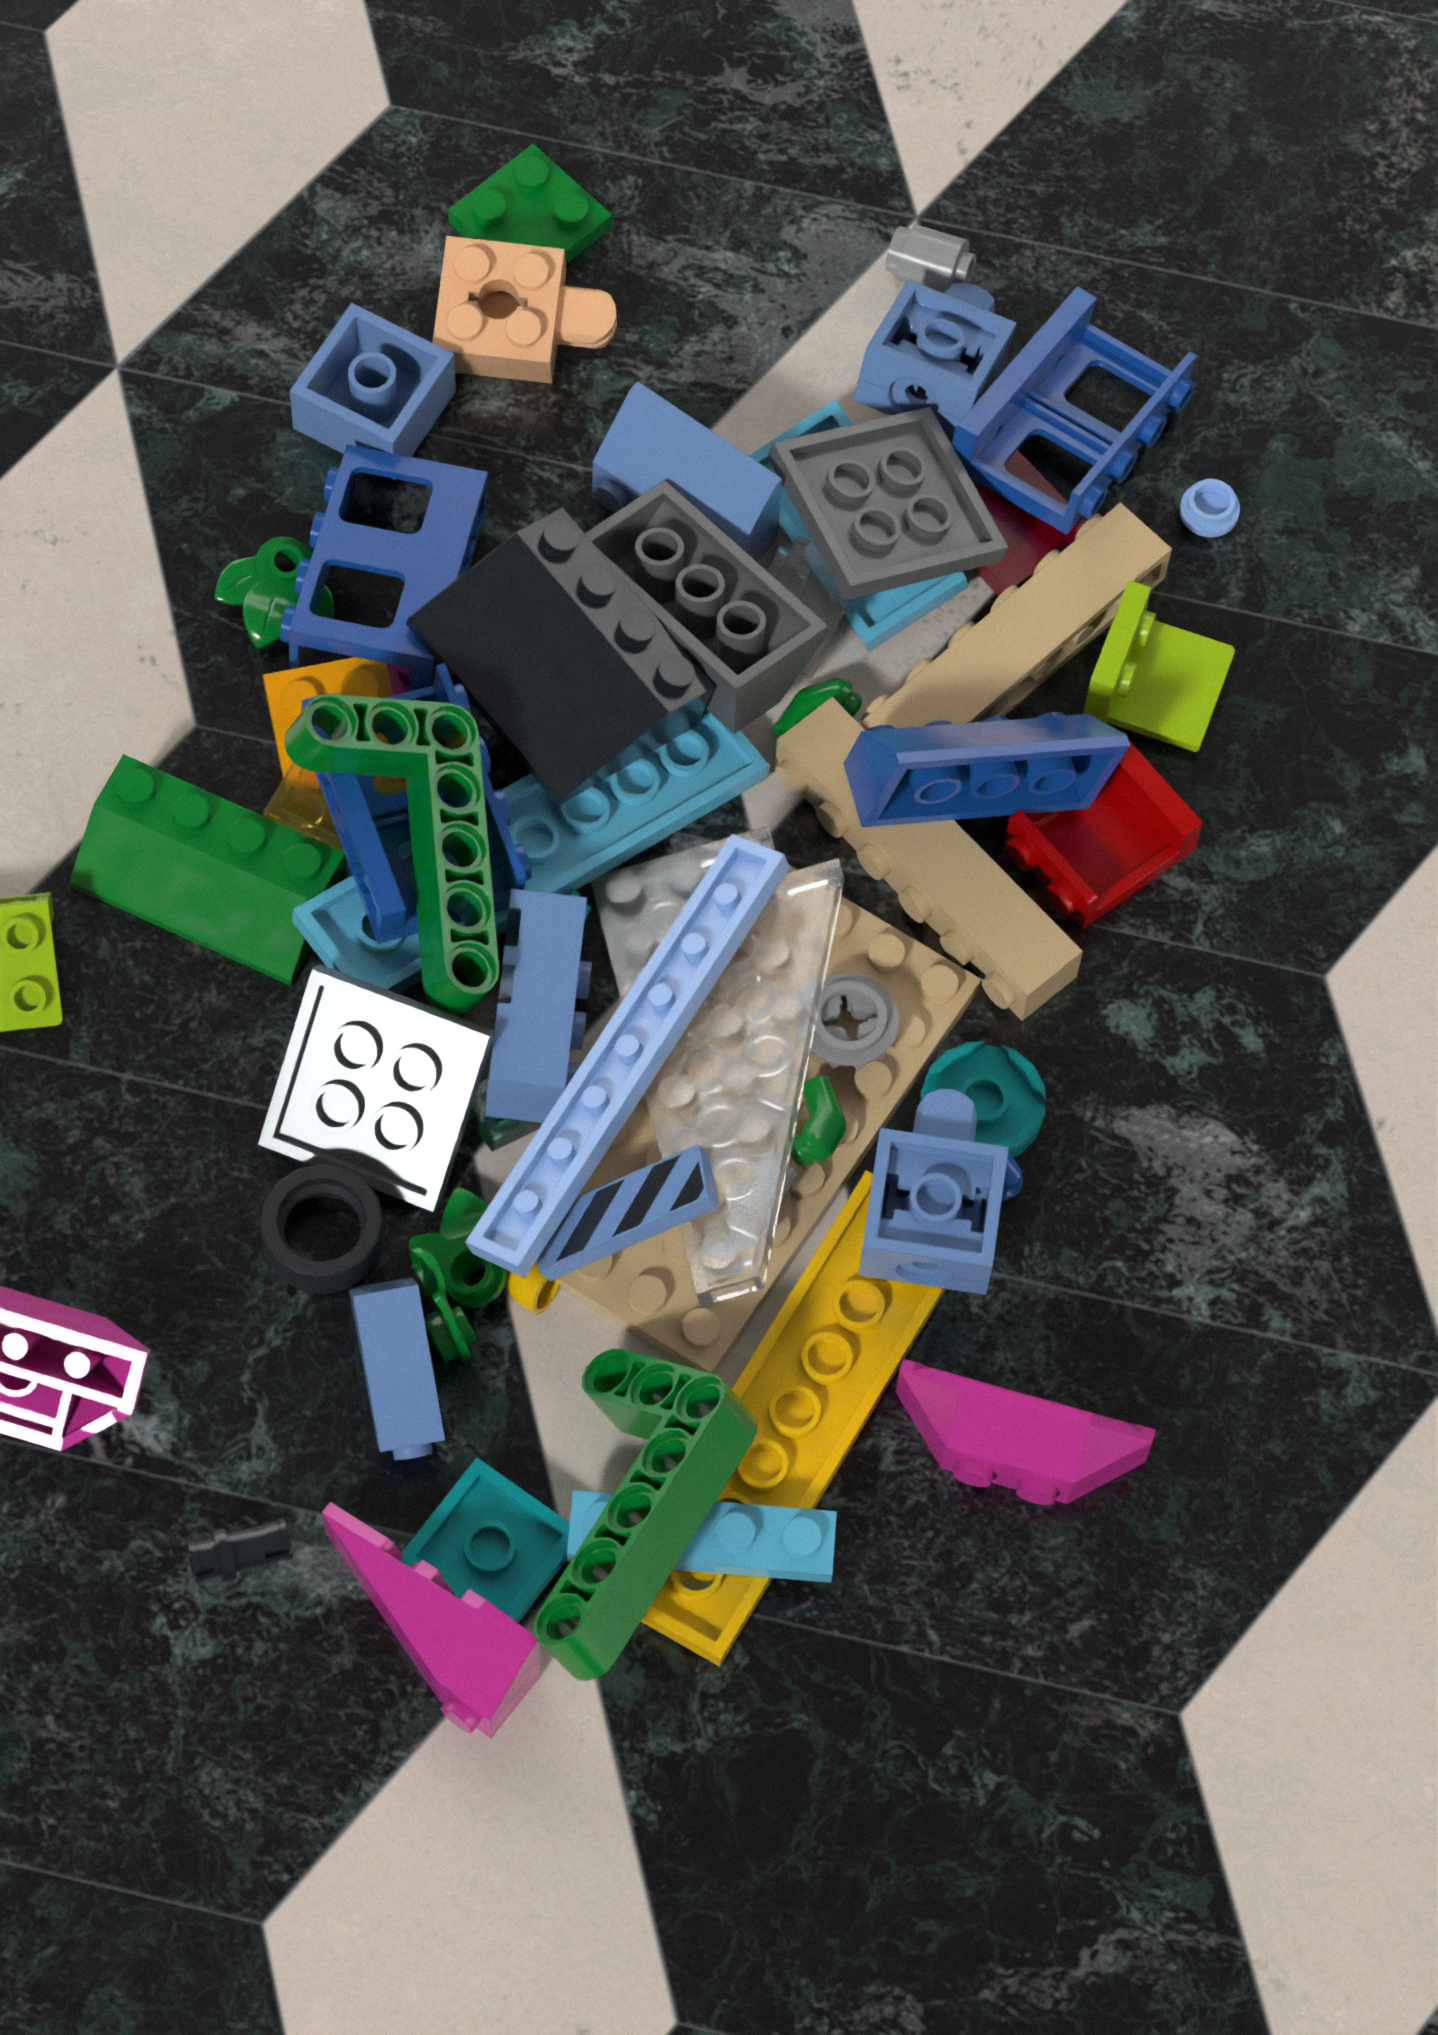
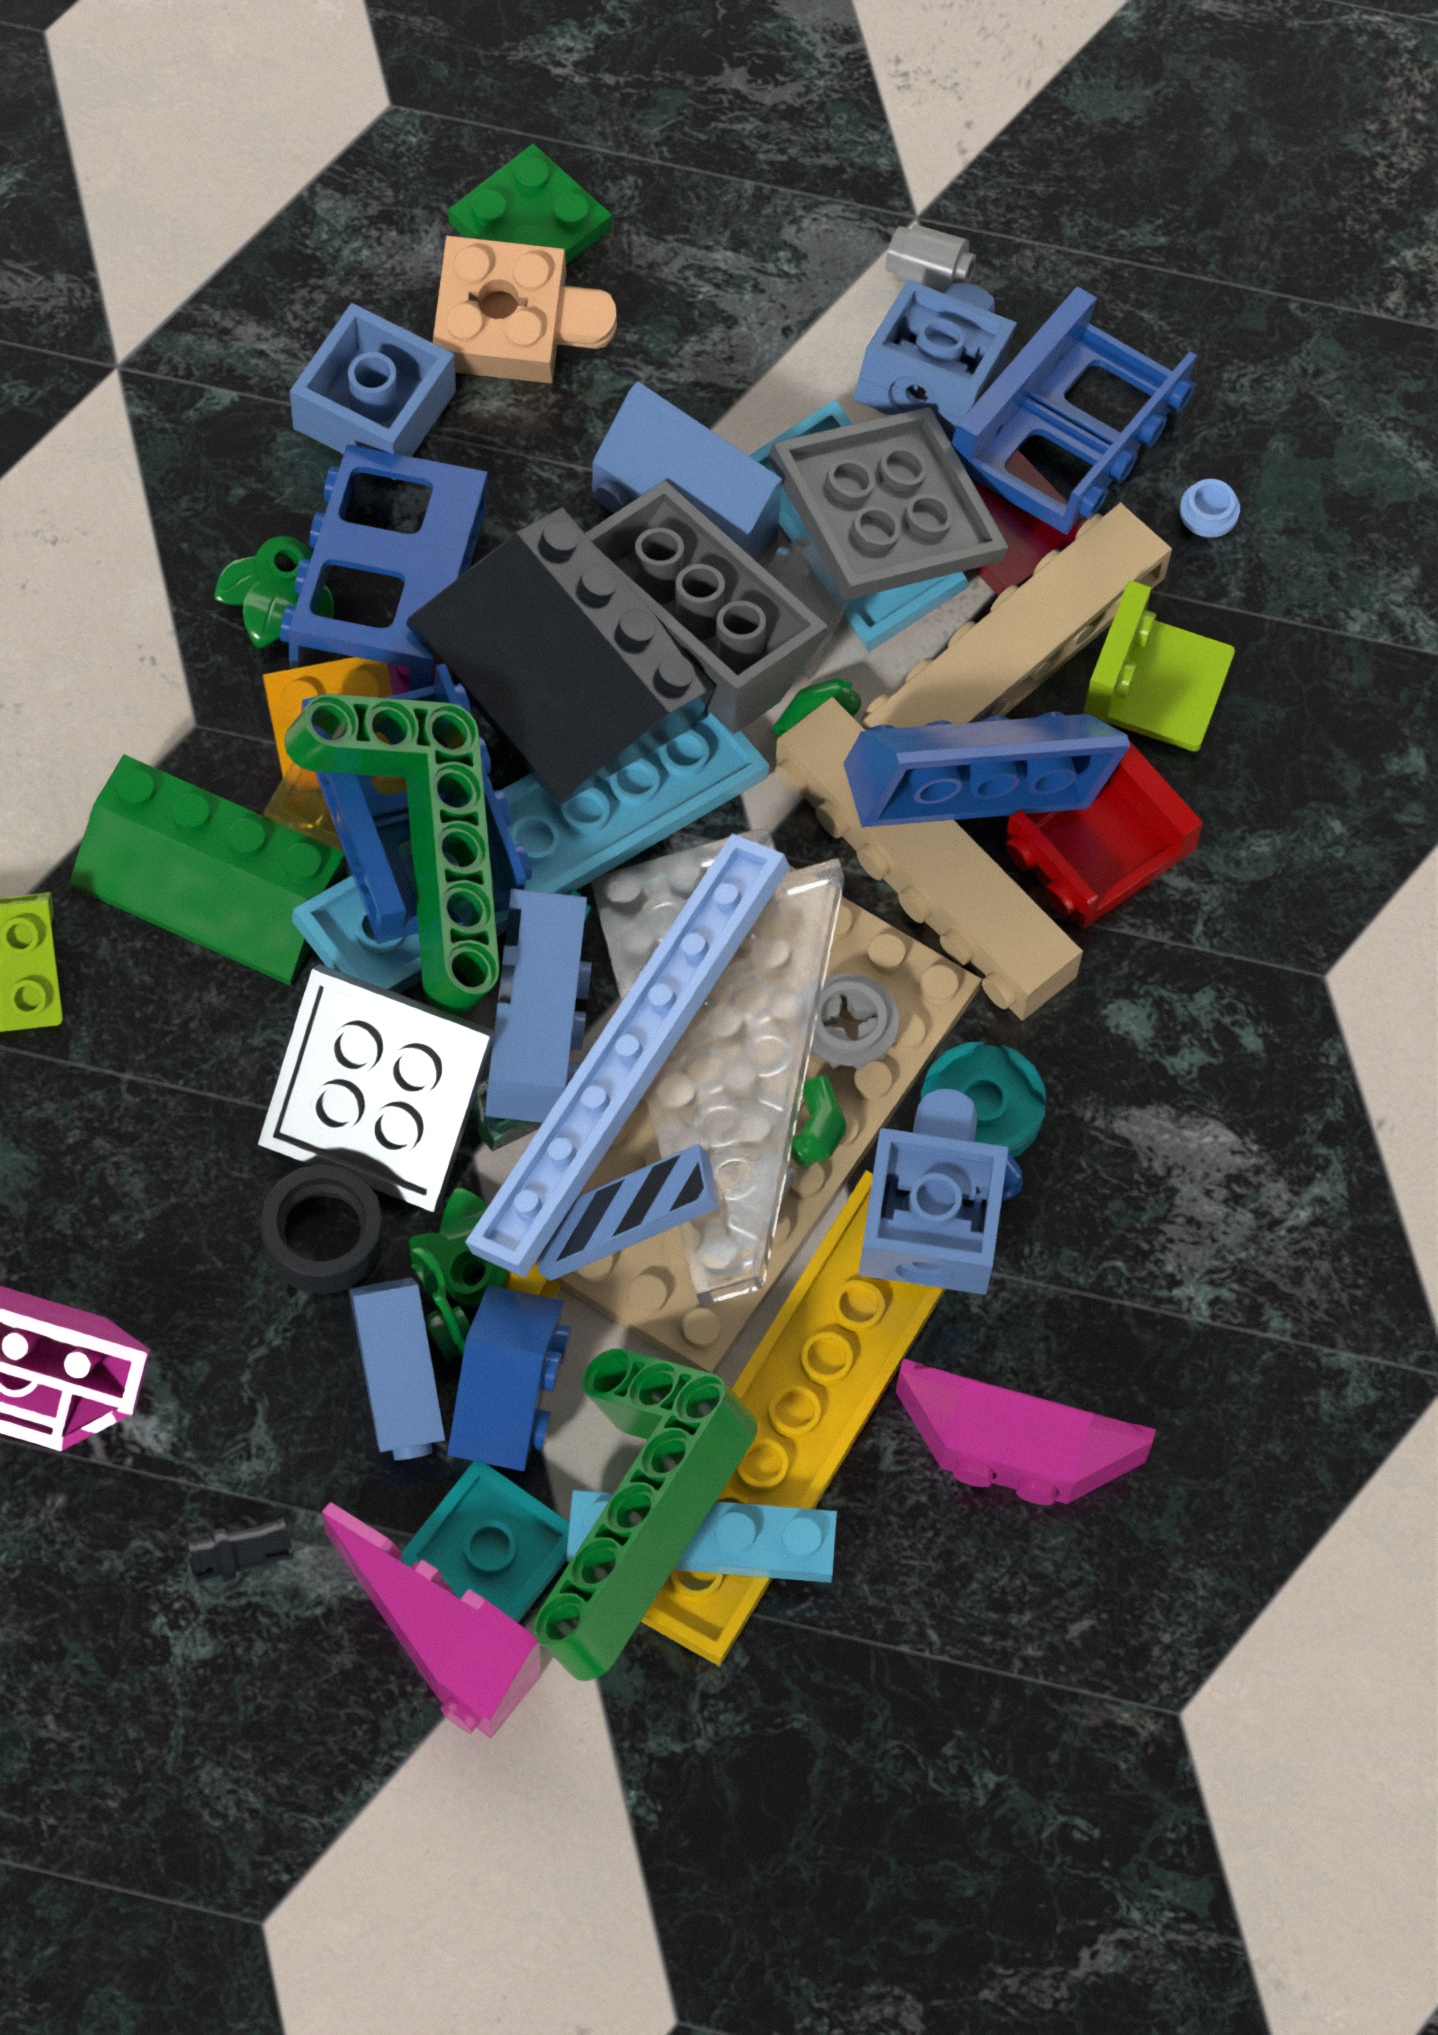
none -> blue brick [447,1285,571,1471]

